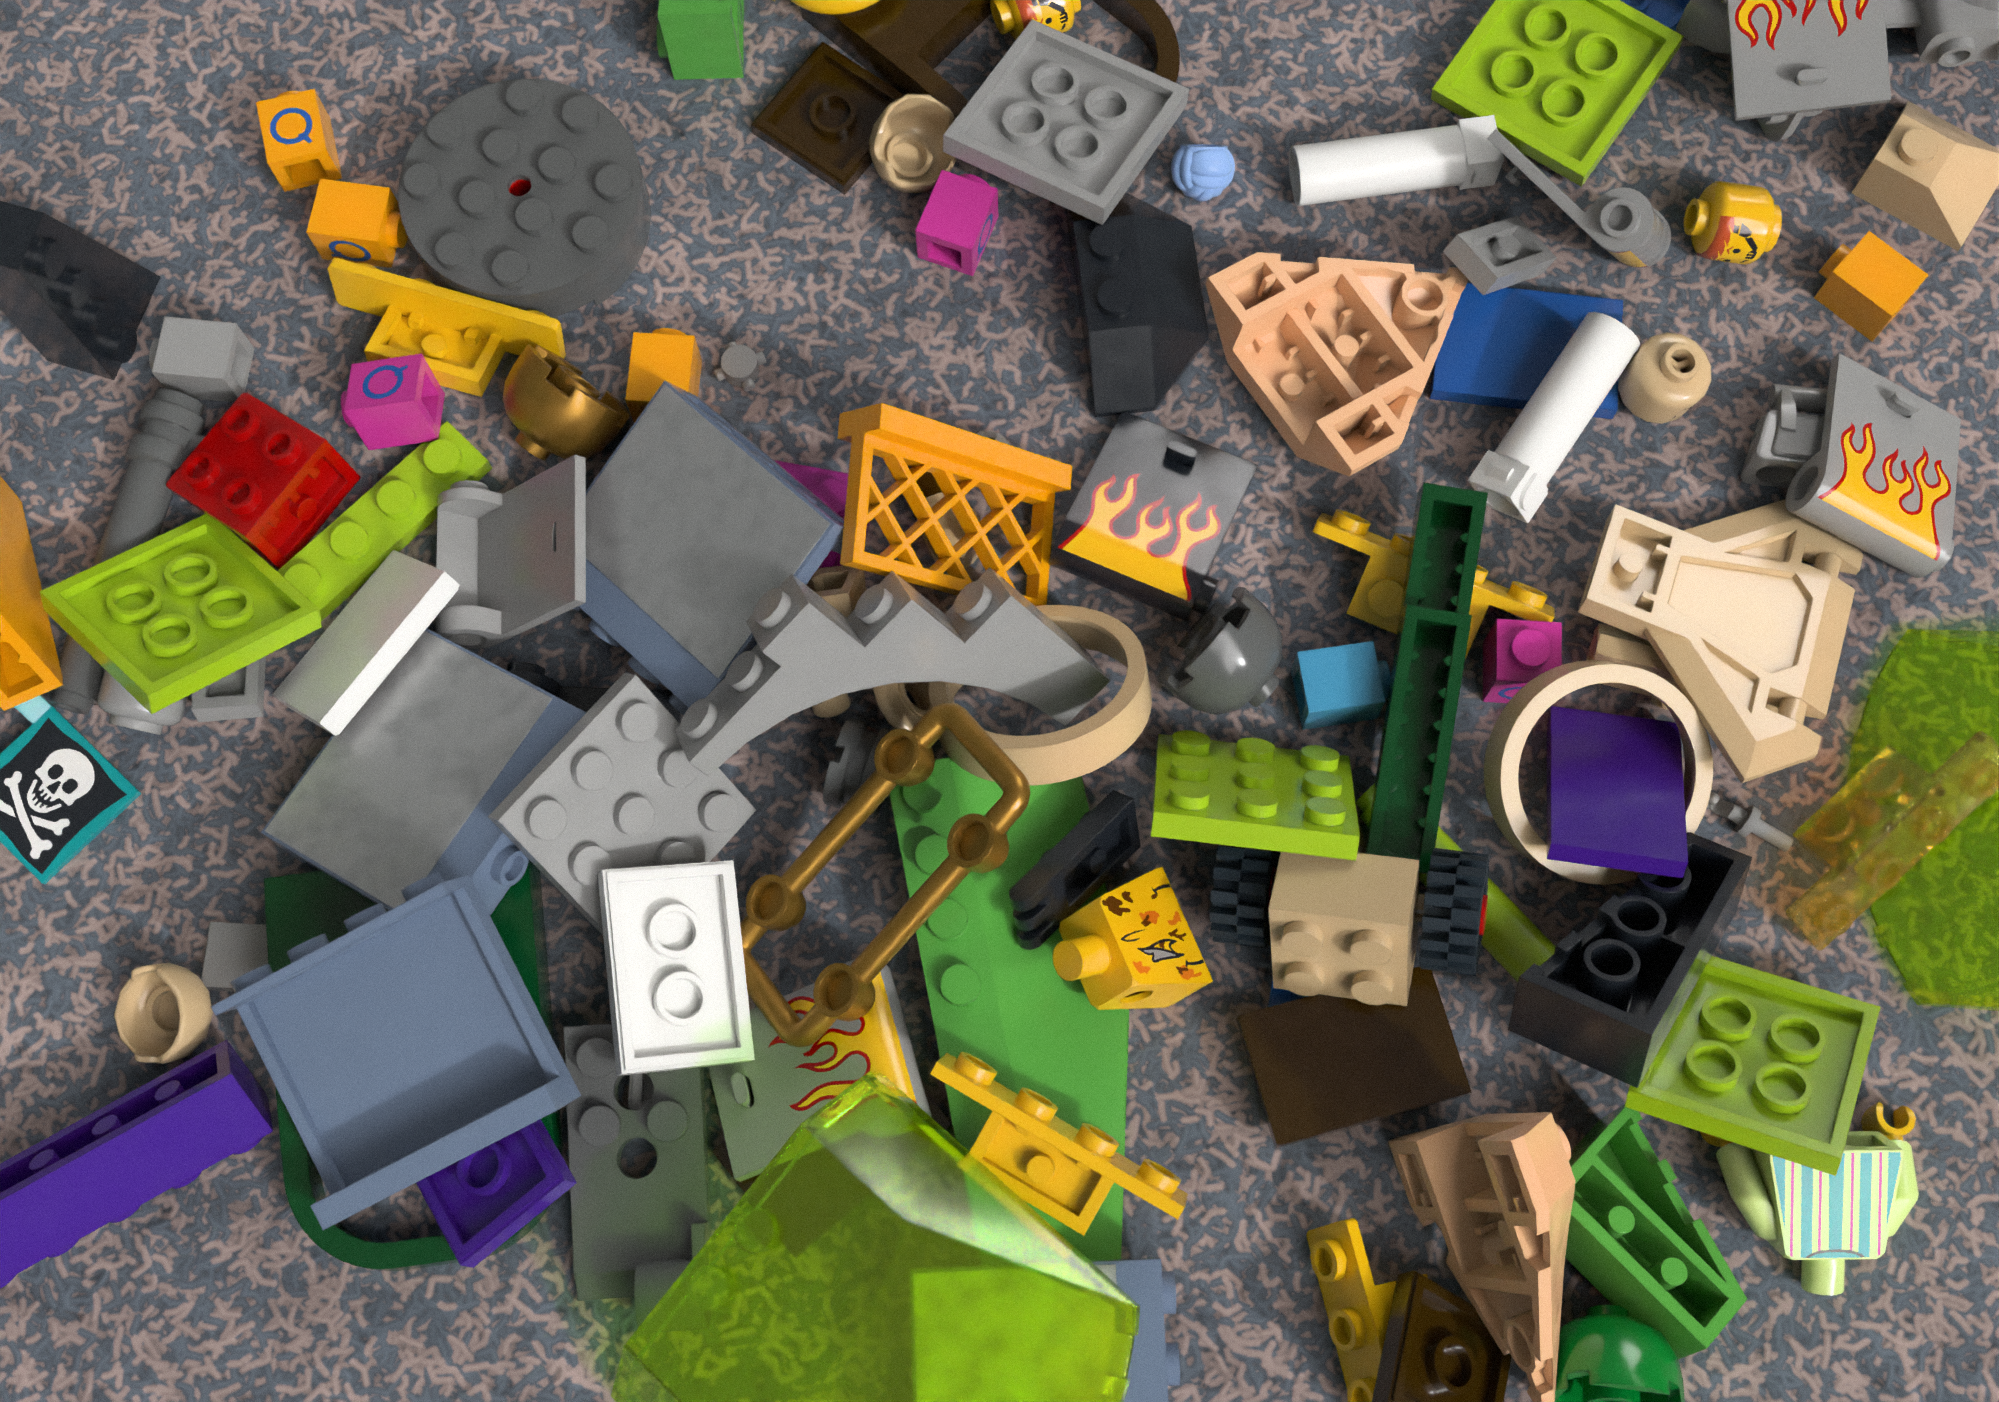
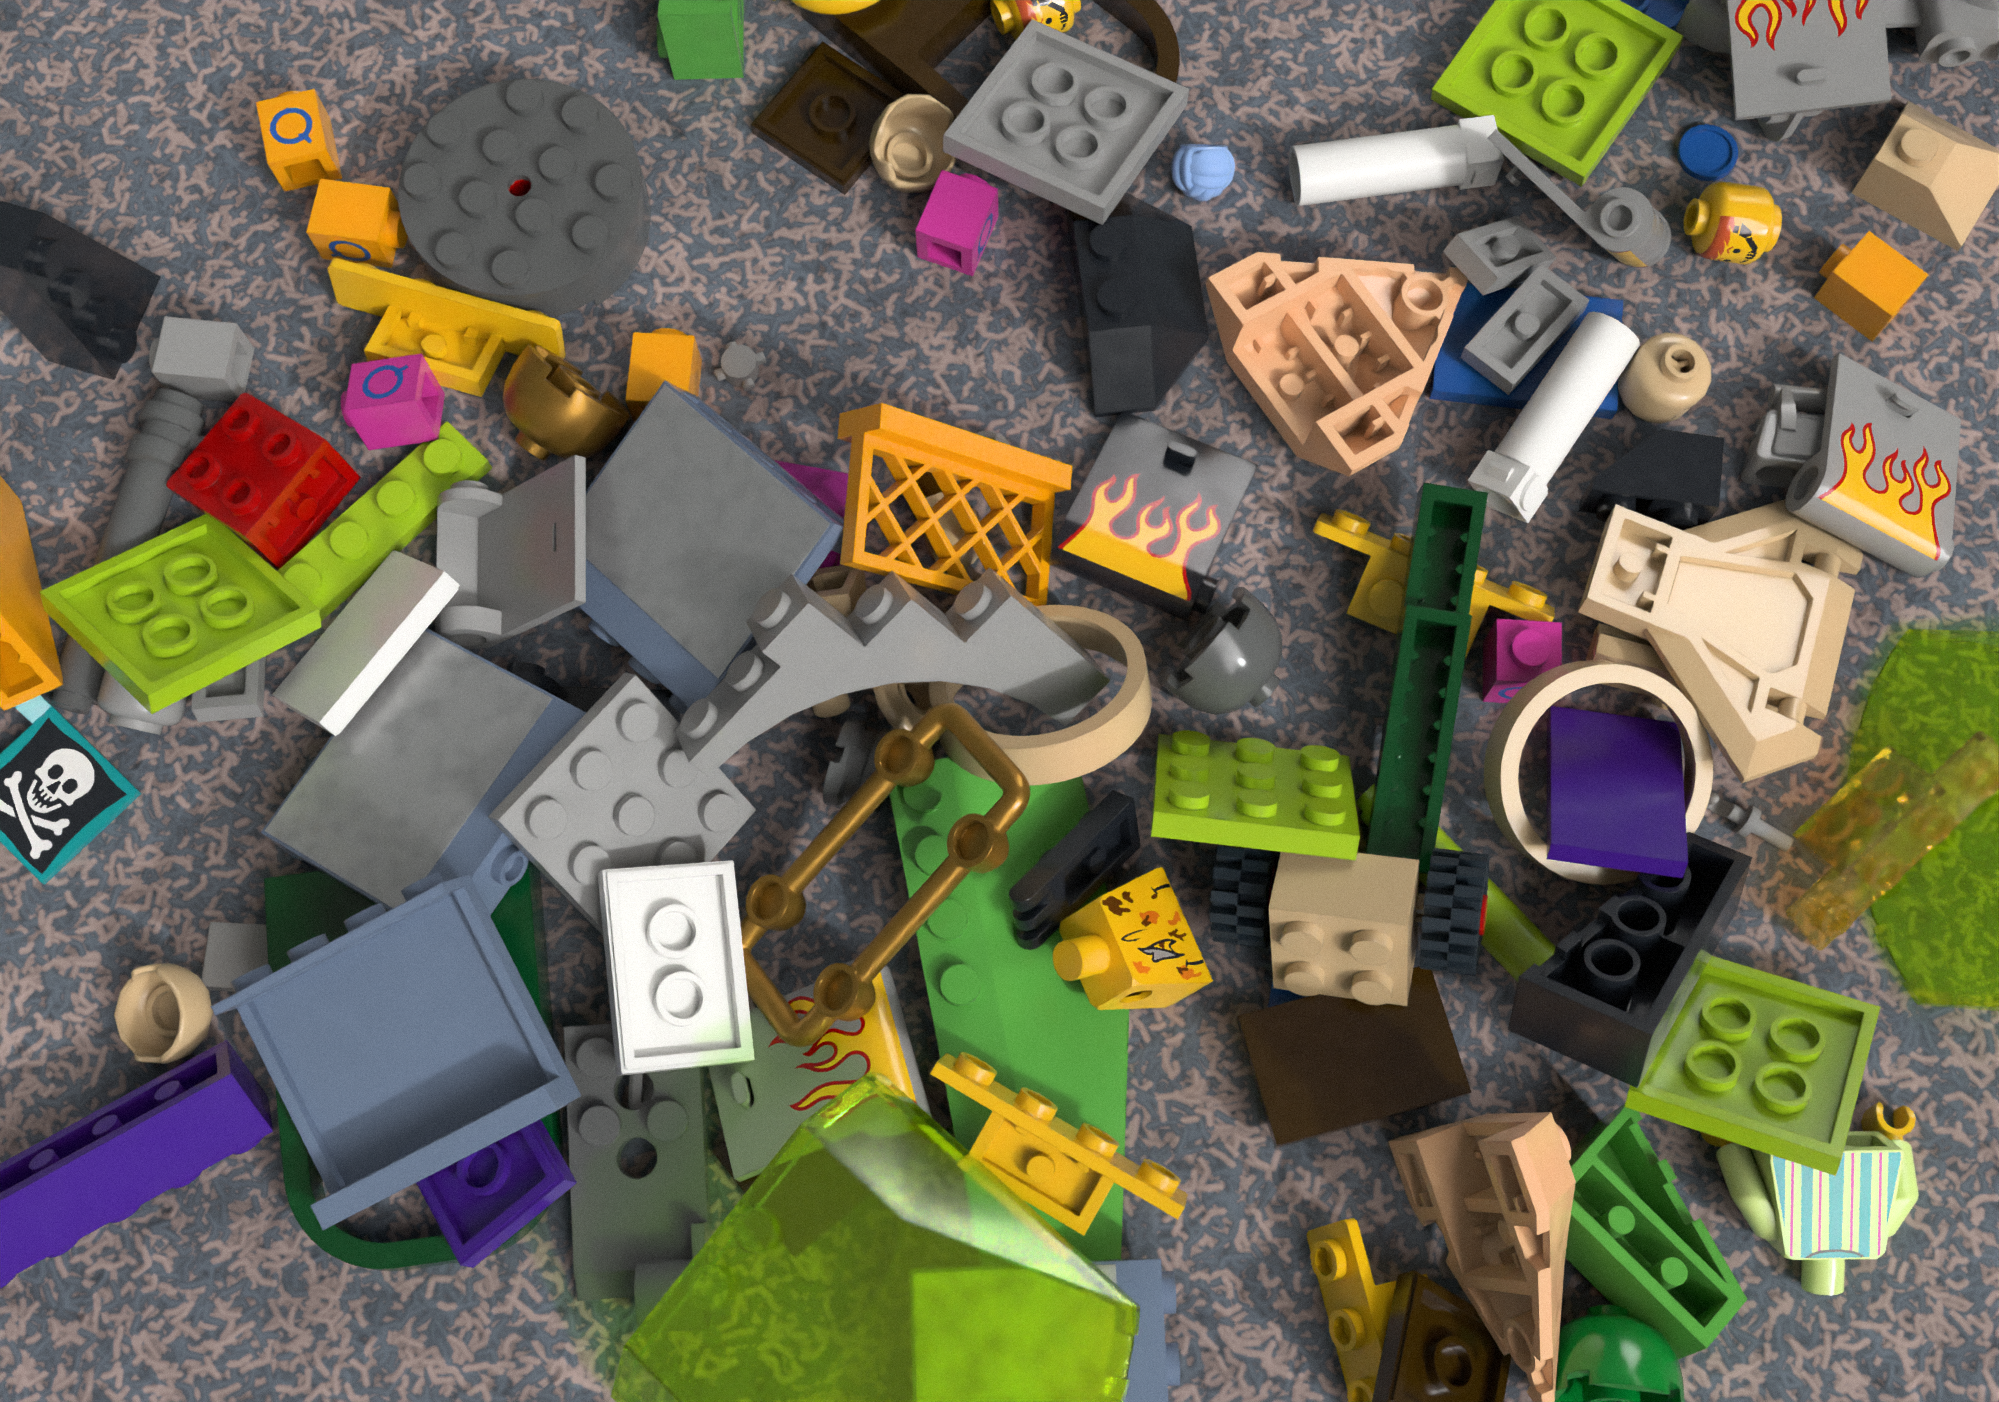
dark azure brick [1291,641,1391,730] -> none
none -> light grey plate [1460,264,1590,395]
none -> black slope [1579,429,1724,530]
none -> blue piece [1677,124,1738,181]

